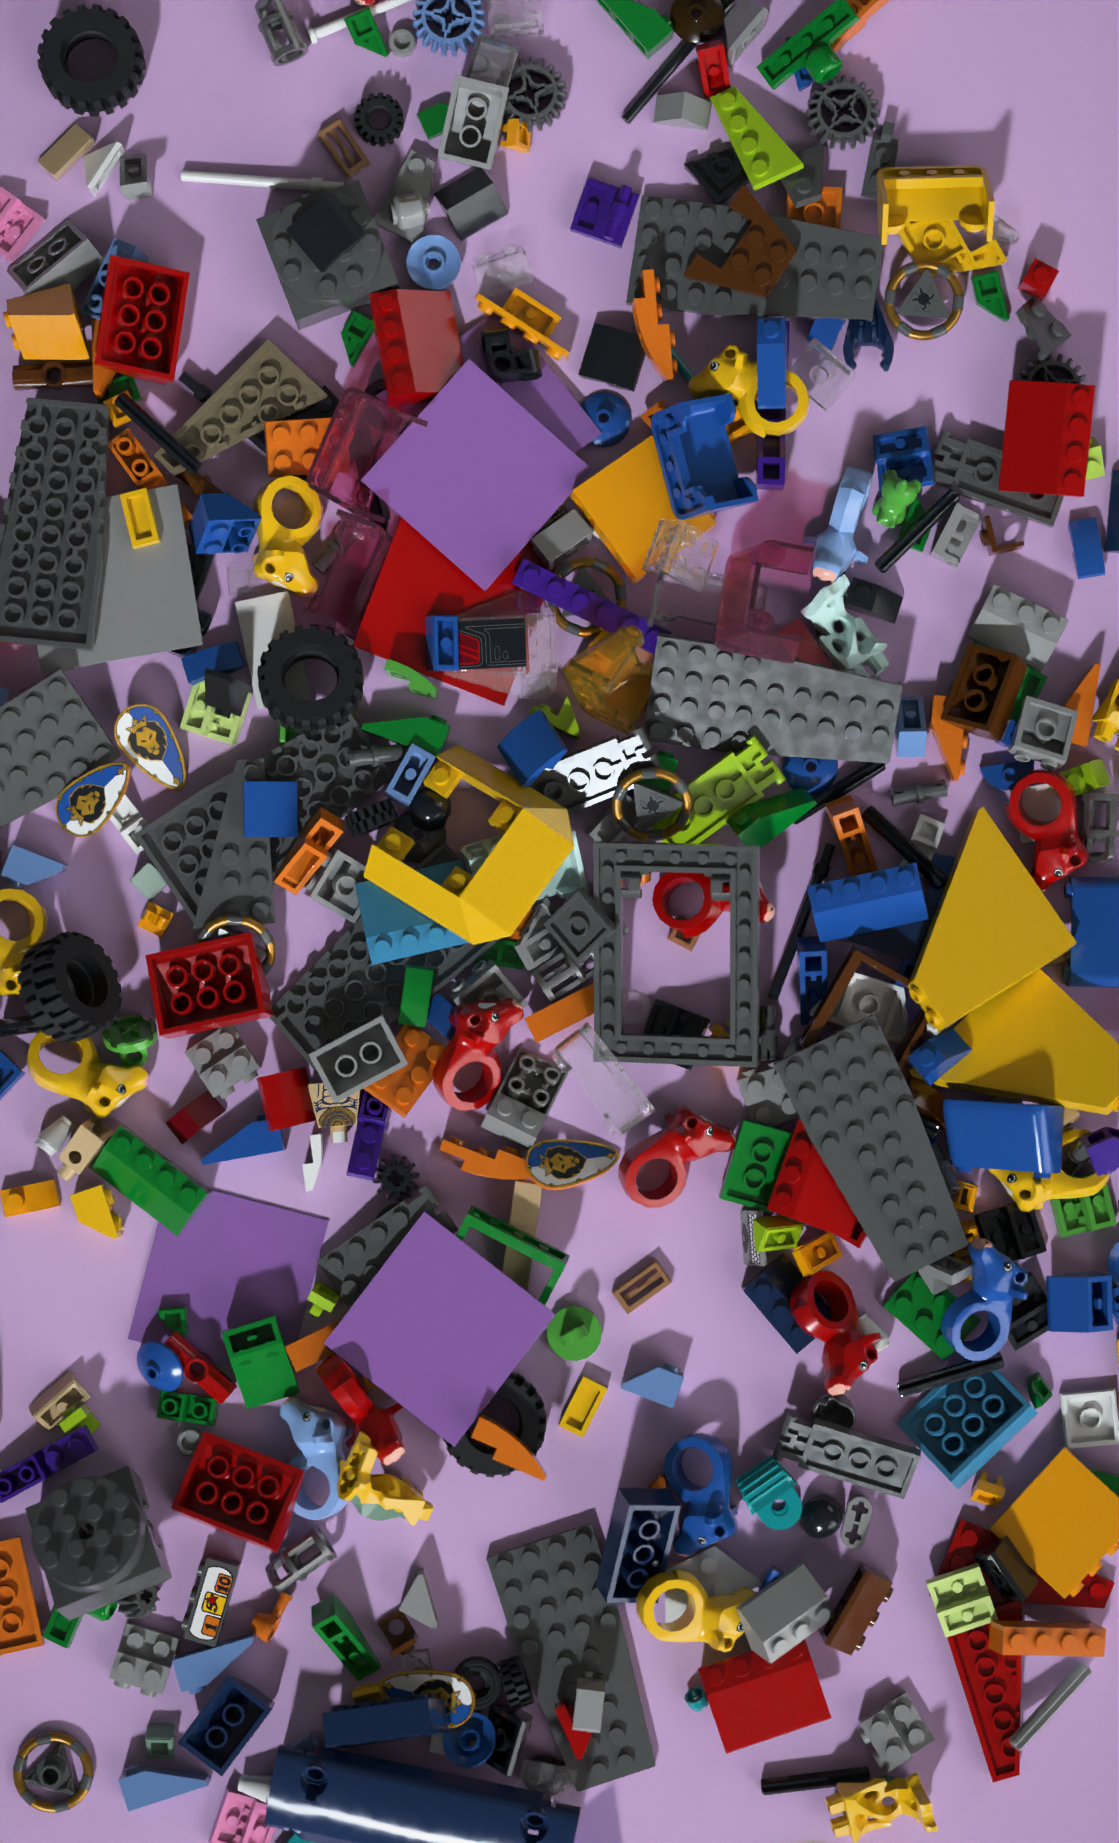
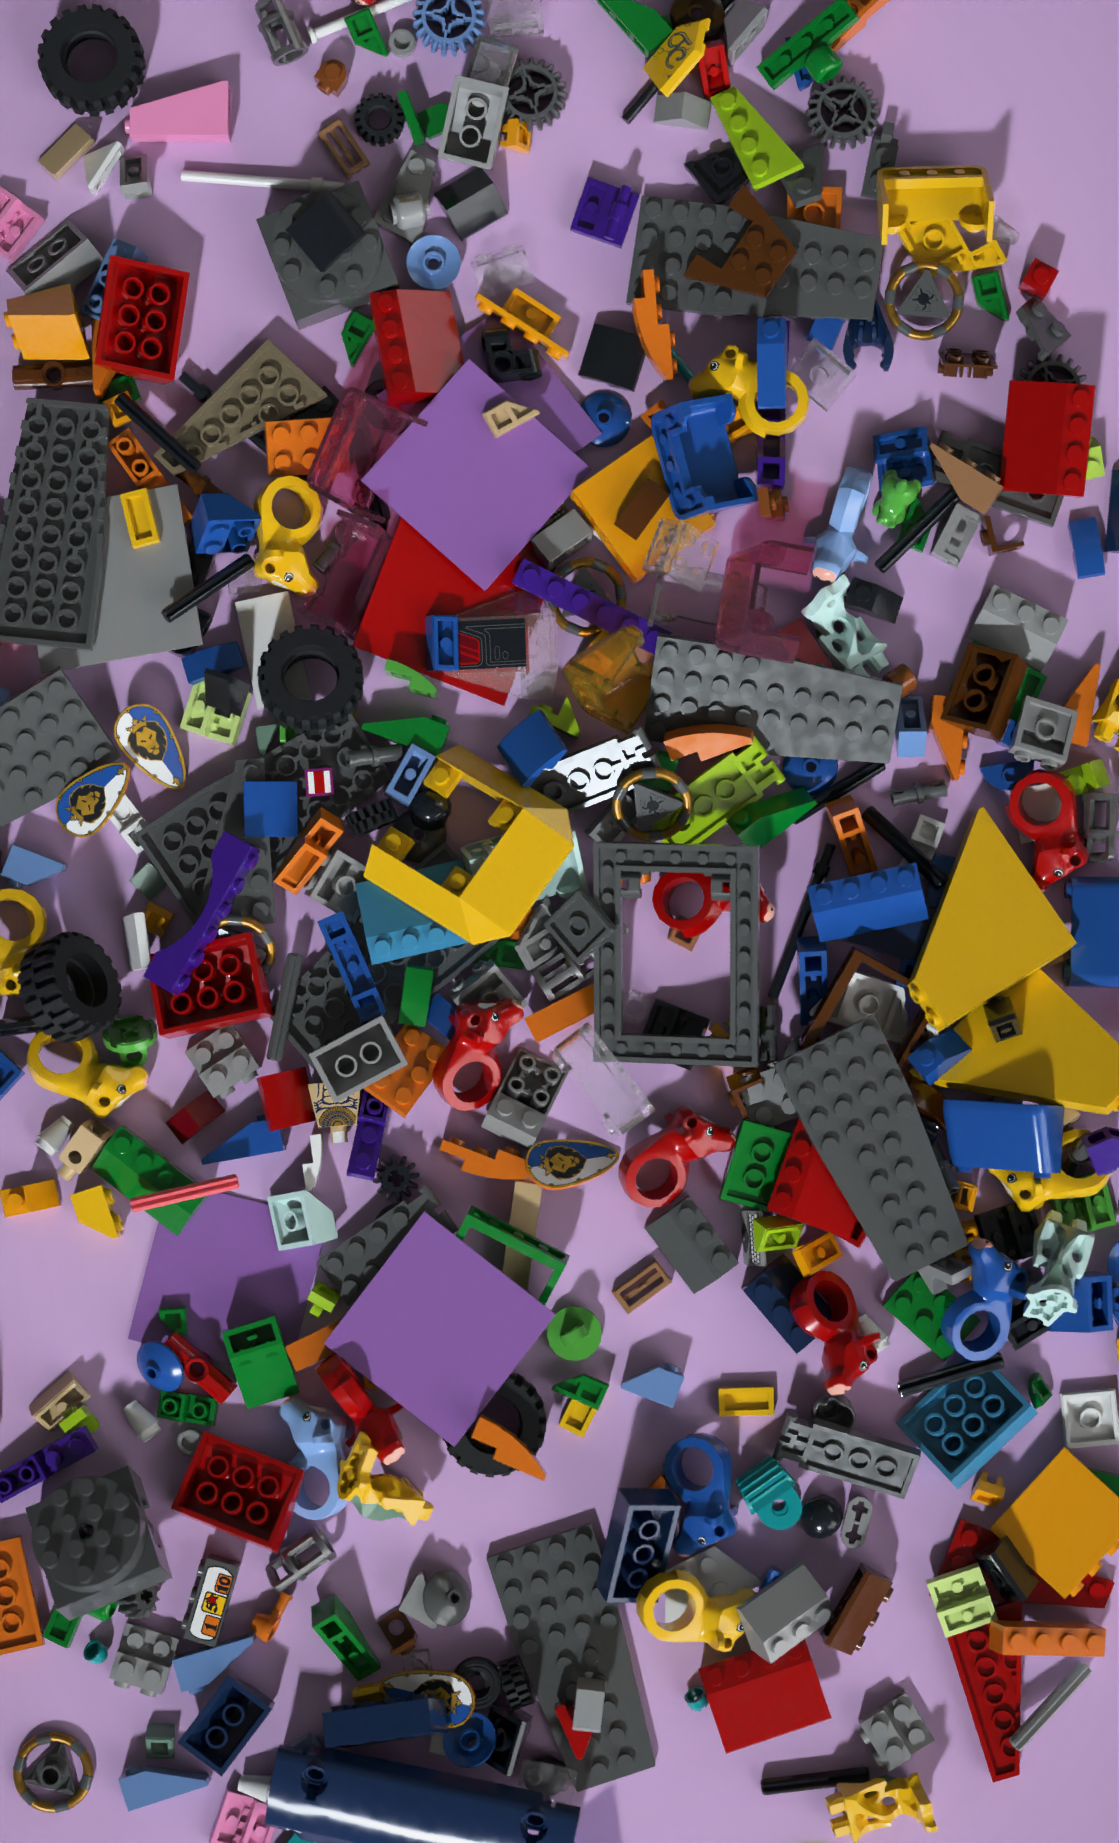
none -> teal hinge [83,1640,108,1664]
none -> white tile [122,912,151,972]
none -> white cone [123,1400,161,1443]
none -> bright pink slope [125,81,231,142]
none -> coral axle [130,1174,239,1212]
none -> dark purple arch [143,831,261,995]
none -> black axle [161,554,255,623]
none -> sand green slope [255,724,279,756]
none -> dark grey axle [266,953,303,1061]
none -> light aqua slope [267,1190,338,1251]
none -> tile [304,768,334,797]
none -> dark orange plate [314,59,348,97]
none -> blue slope [317,911,387,1023]
none -> green tile [397,90,425,147]
none -> dark grey dish [423,1570,471,1627]
none -> tan tile [482,400,540,439]
none -> green tile [551,1373,609,1410]
none -> reddish brown slope [614,478,670,540]
none -> yellow tile [642,18,711,97]
none -> dark grey slope [645,1195,739,1294]
none -> orange slope [663,724,754,761]
none -> yellow tile [718,1386,774,1416]
none -> reddish brown bracket [726,1067,763,1119]
none -> dark orange slope [757,487,789,521]
none -> dark orange plate [882,663,917,699]
none -> medium nougat slope [930,442,1004,516]
none -> reddish brown hinge [937,348,998,379]
none -> black slope [983,996,1022,1043]
none -> light aqua hips [1023,1210,1095,1327]

